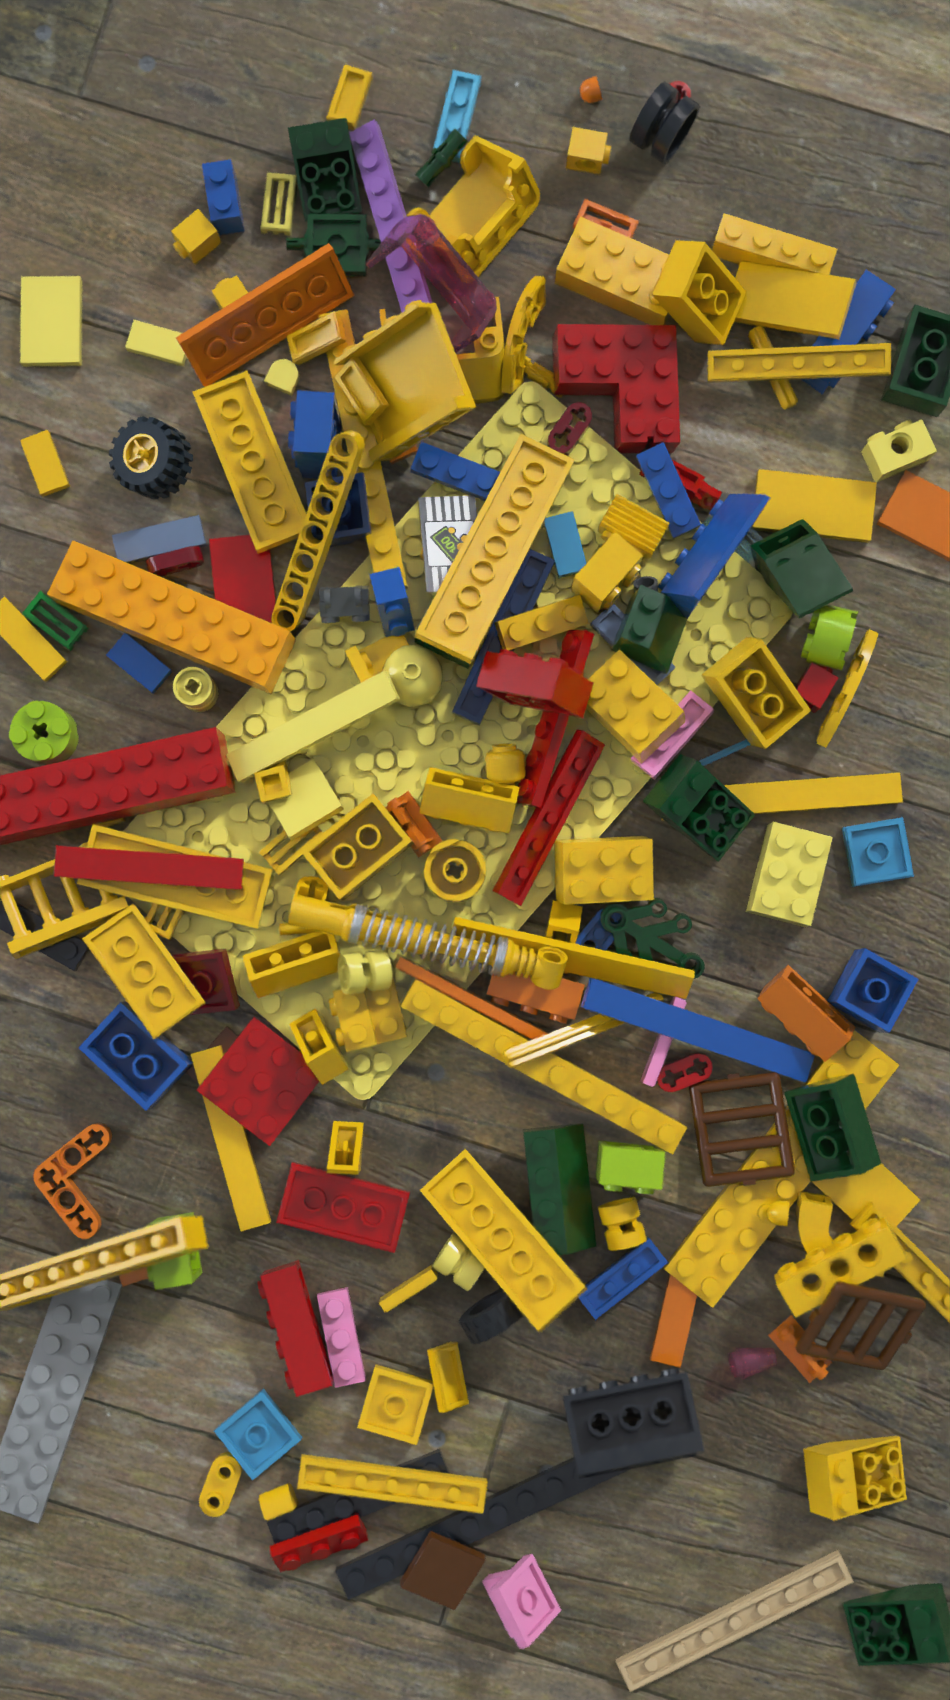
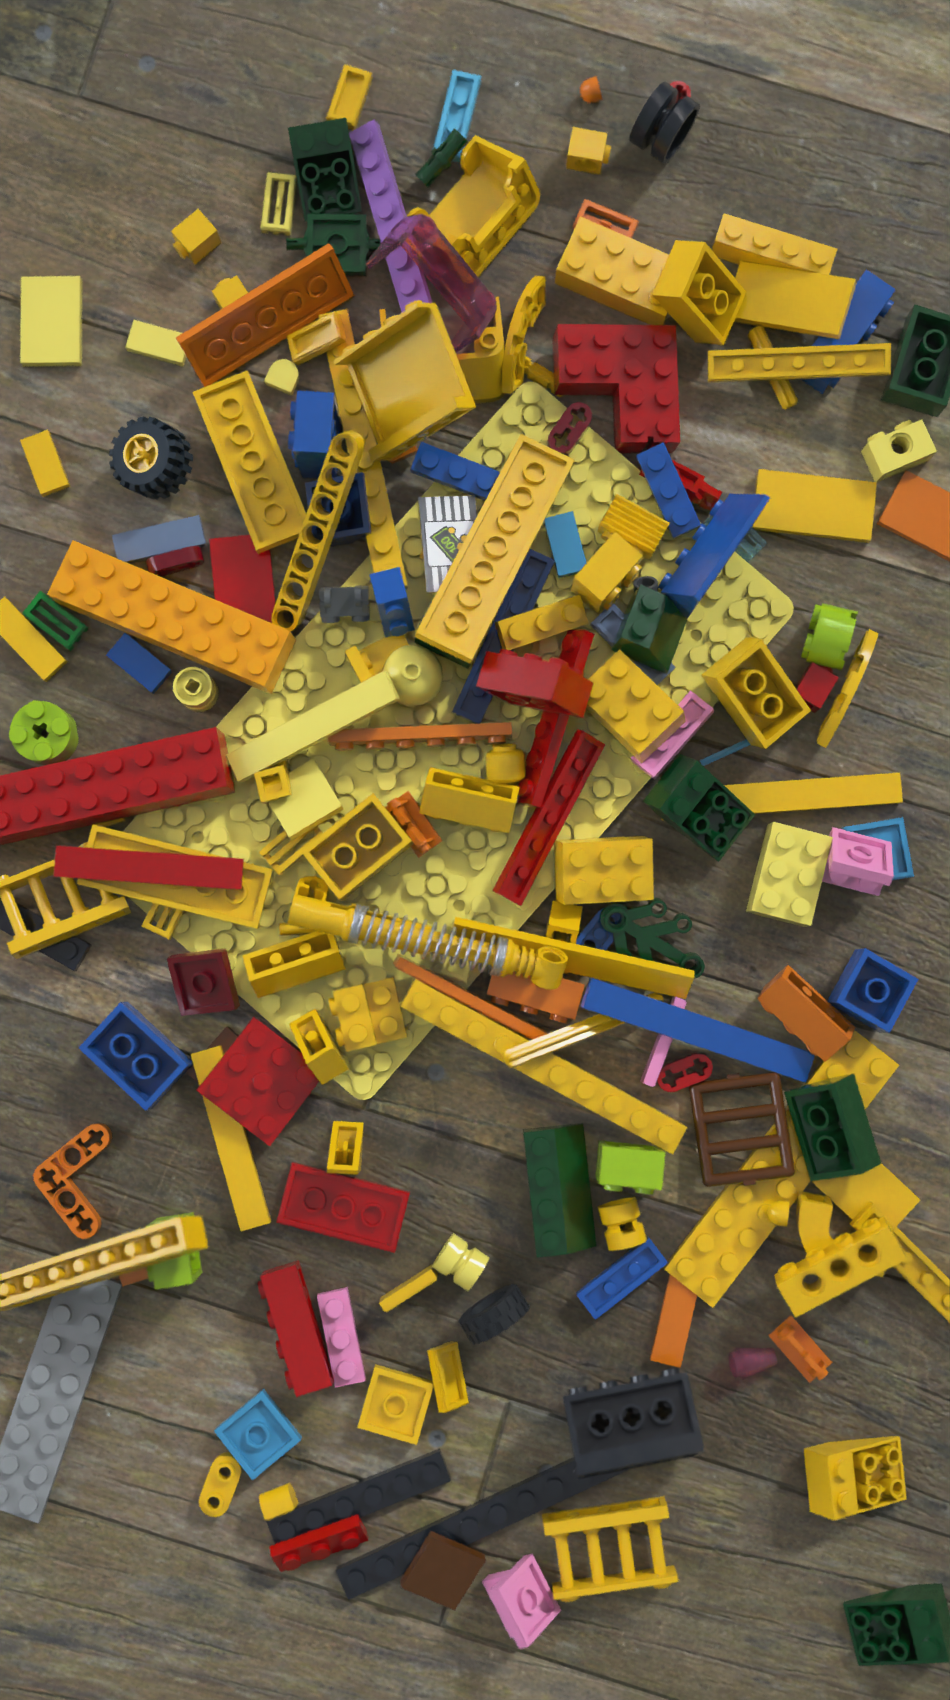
yellow tile [82,903,205,1040] -> none
blue brick [202,159,245,235] -> none
yellow tile [297,1454,487,1514] -> none
yellow tile [334,357,389,425] -> none
light yellow wheel [338,950,392,994] -> none
yellow plate [420,1149,587,1333] -> none
yellow brick [424,839,486,902] -> none
tan tile [615,1550,854,1692] -> none
dark green slope [750,519,853,619] -> none
reddish brown bar [796,1281,926,1370] -> none
none -> orange plate [328,722,512,751]
none -> yellow fence [542,1496,679,1602]
none -> bright pink bracket [822,827,894,896]

